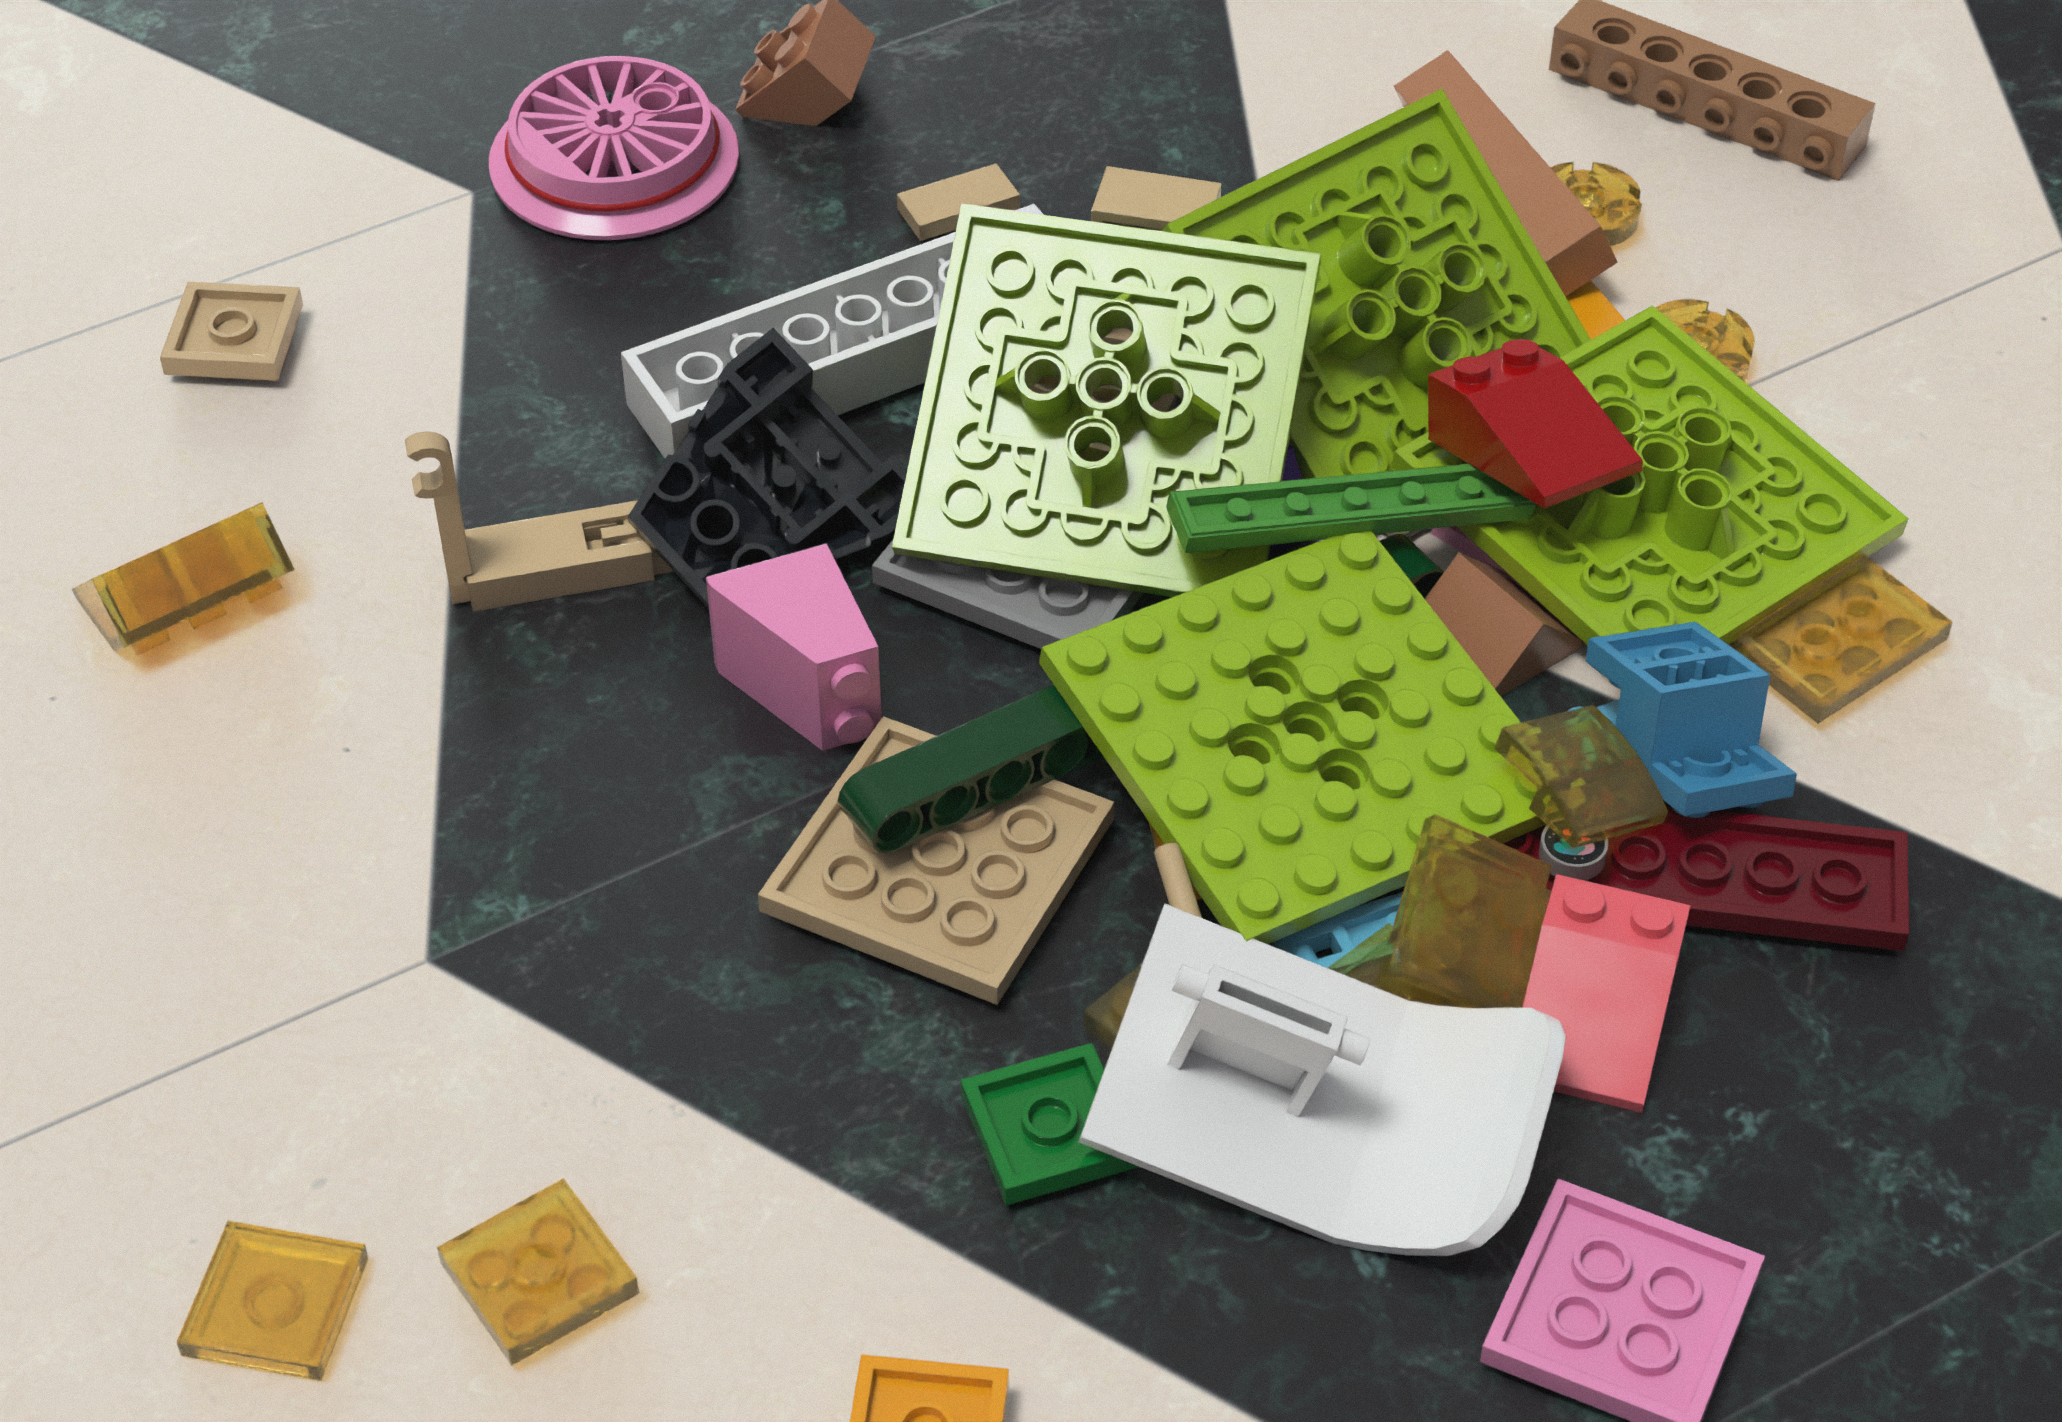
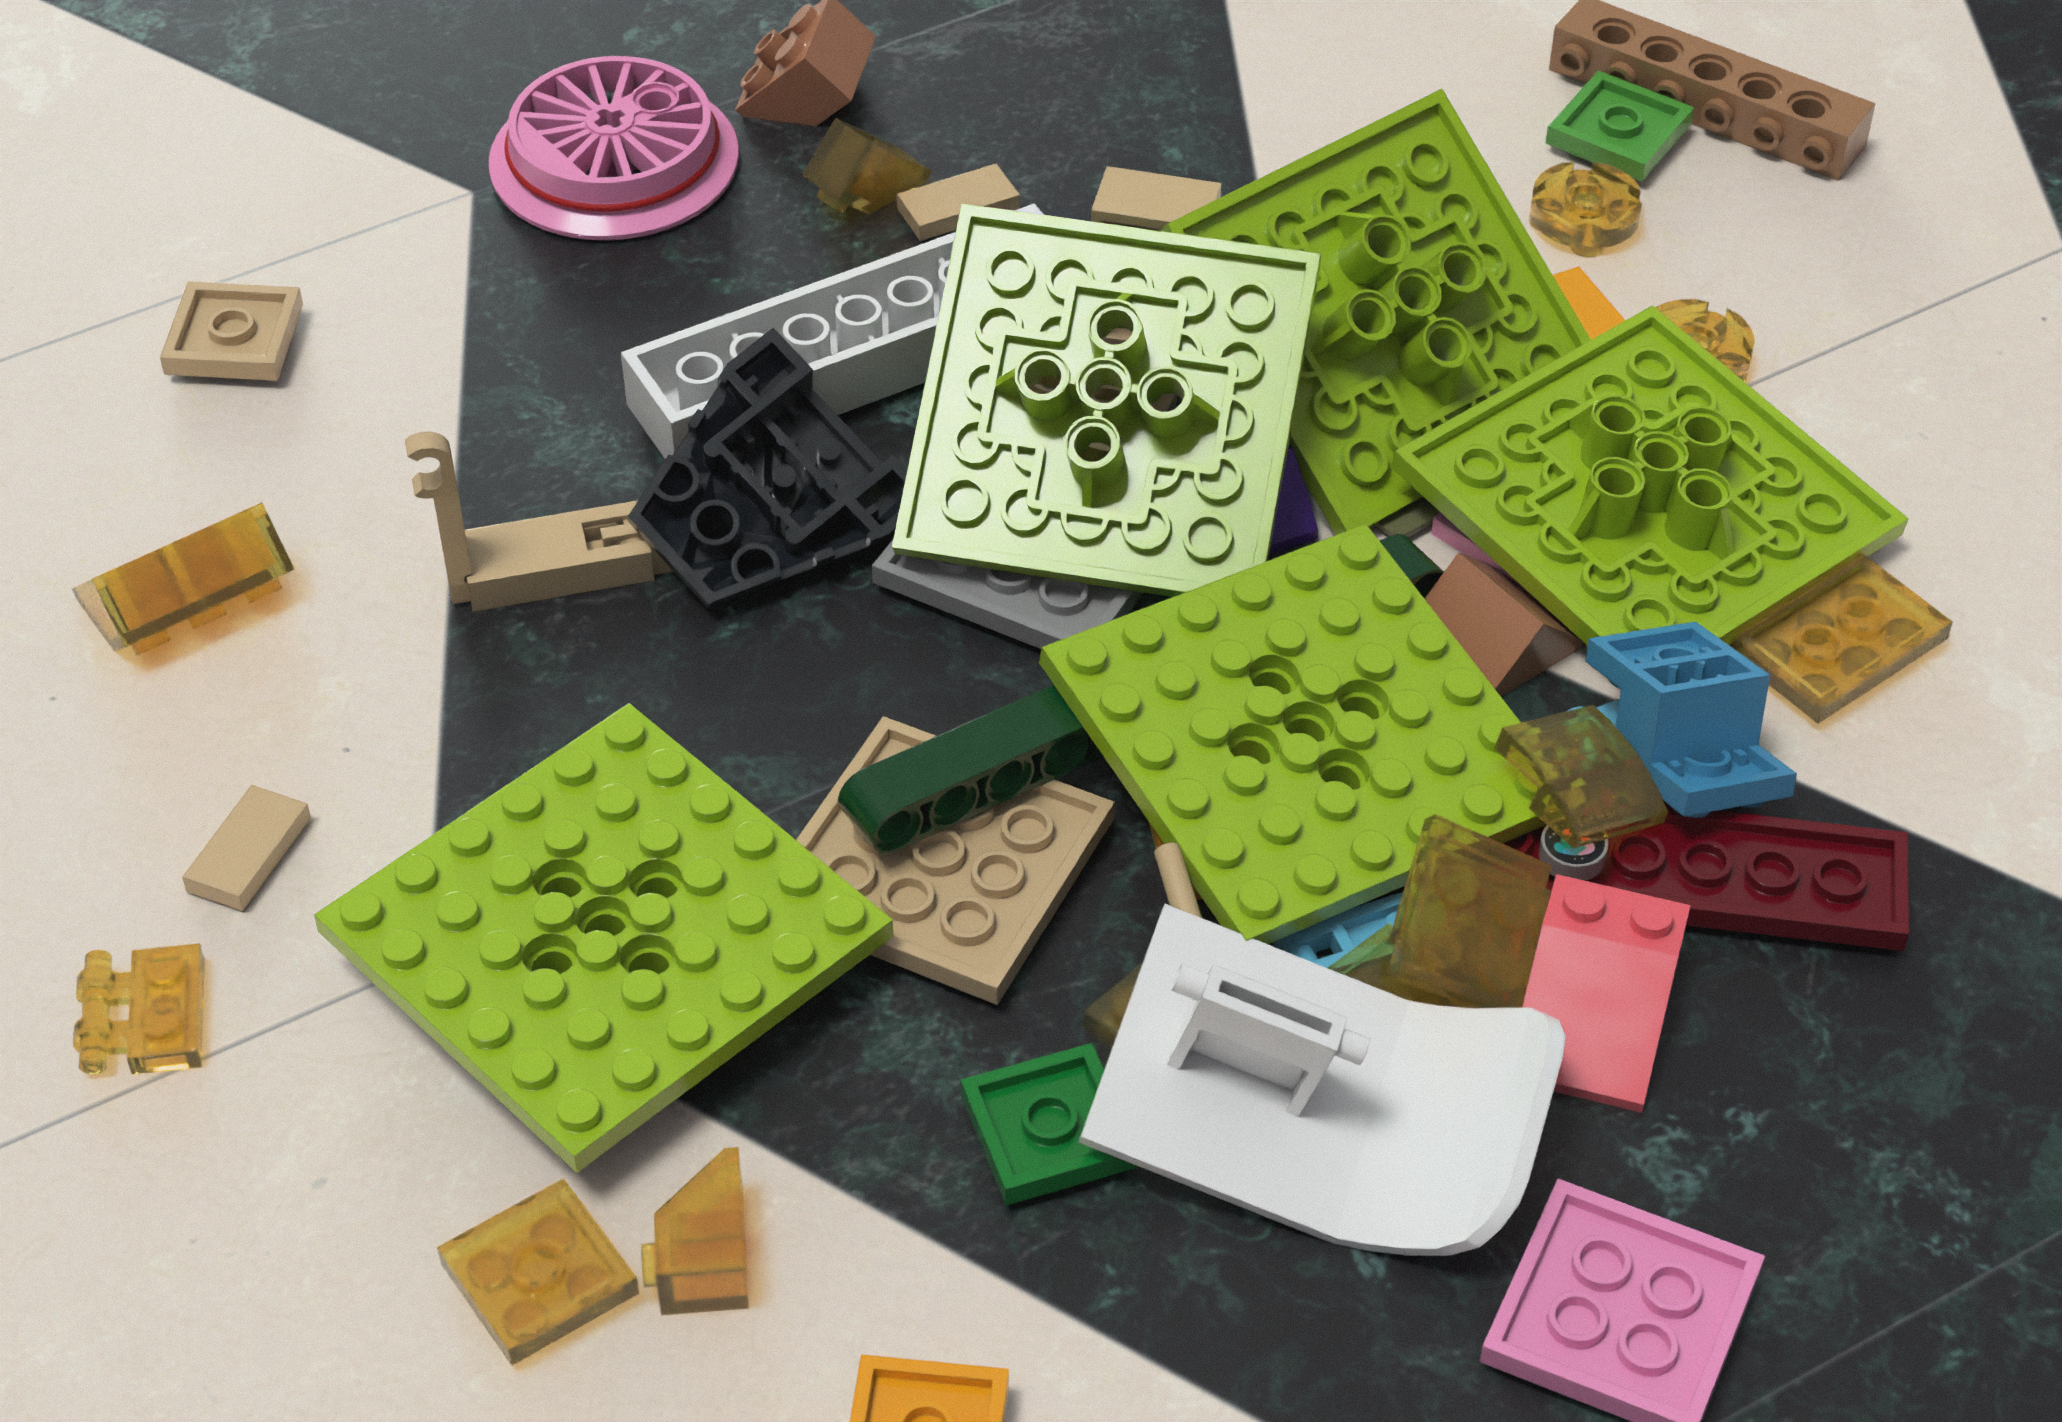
clear yellow tile [176,1220,369,1381] -> none
bright pink slope [706,544,882,751] -> none
bright green tile [1166,464,1536,553] -> none
nougat brick [1393,50,1618,297] -> none
red slope [1428,339,1643,509] -> none
none -> clear yellow plate [73,943,205,1075]
none -> tan tile [182,784,311,911]
none -> lime plate [314,703,894,1173]
none -> clear yellow slope [641,1147,749,1315]
none -> clear yellow slope [802,118,933,214]
none -> bright green plate [1545,70,1695,182]

